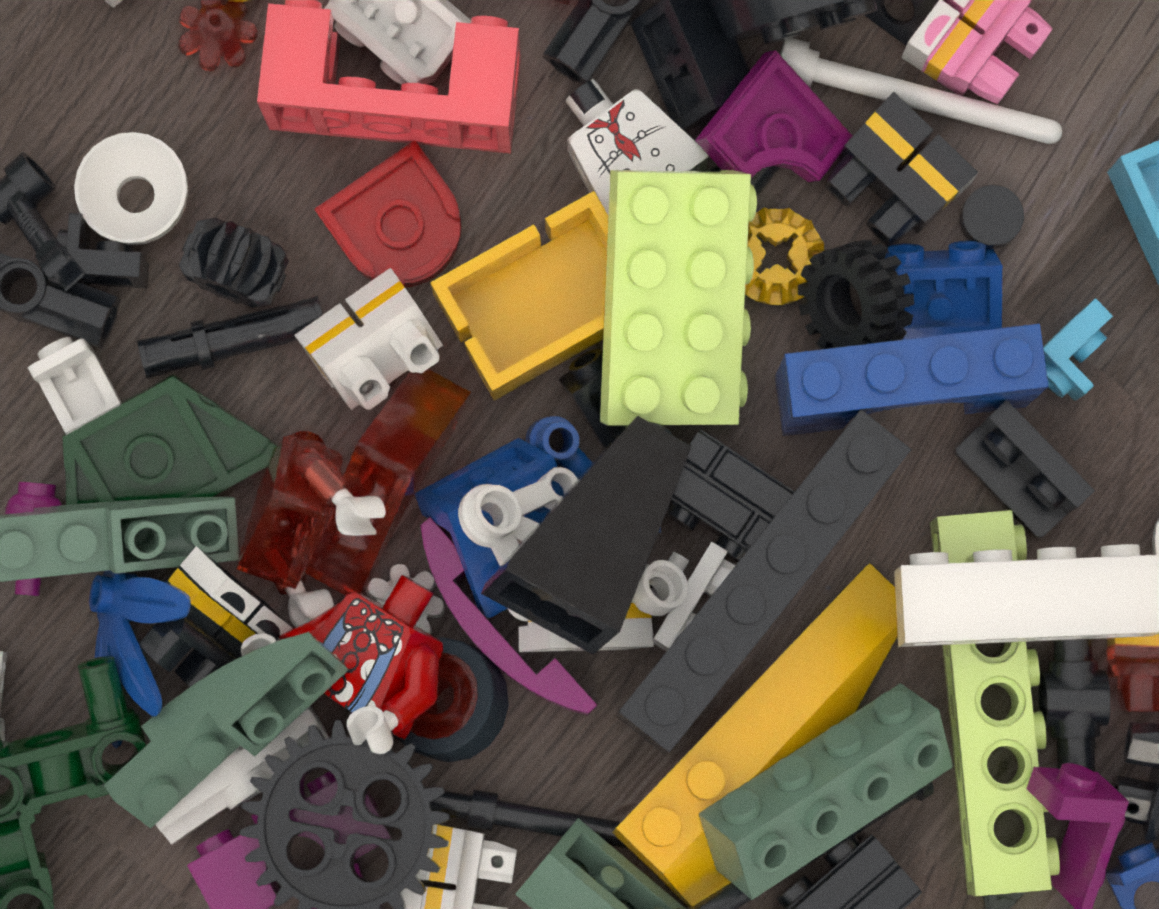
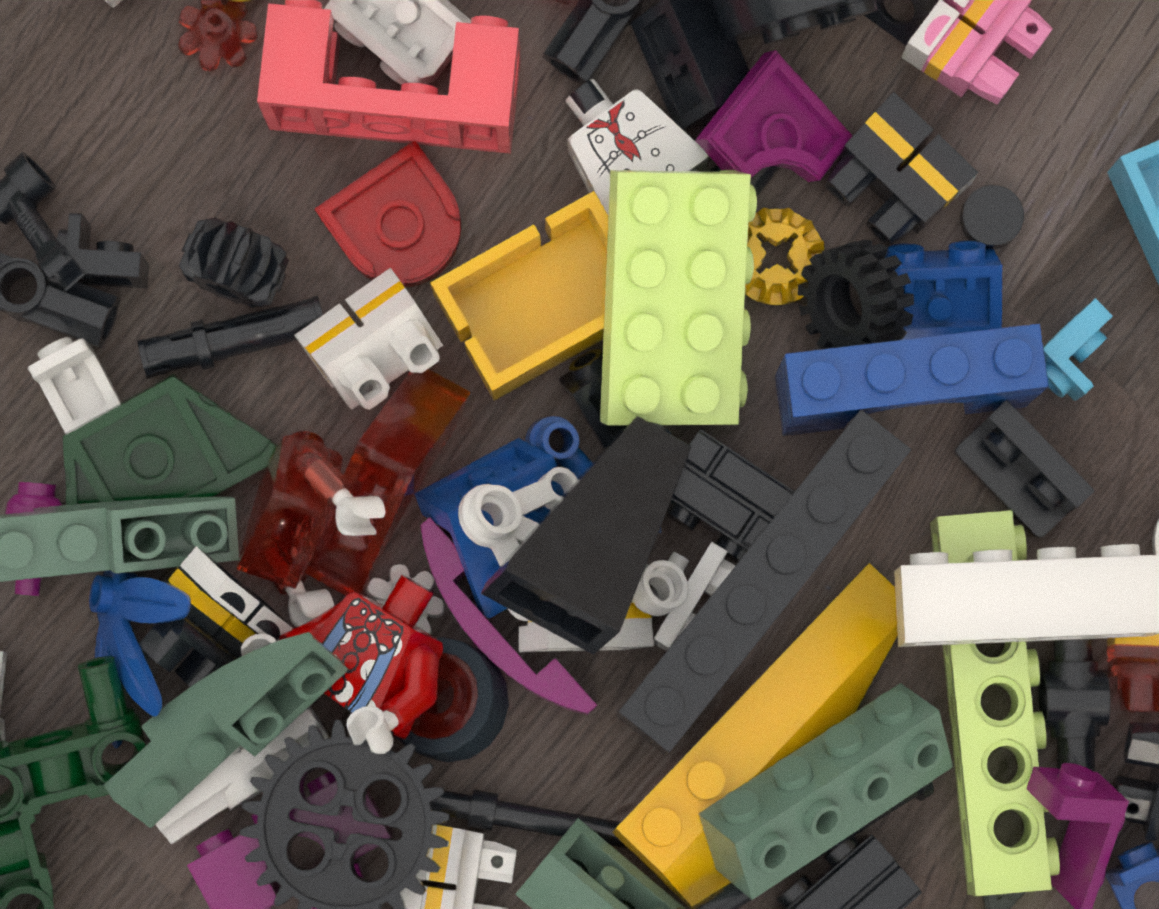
white piece [74,132,188,245] -> none
white piece [780,38,1062,144] -> none

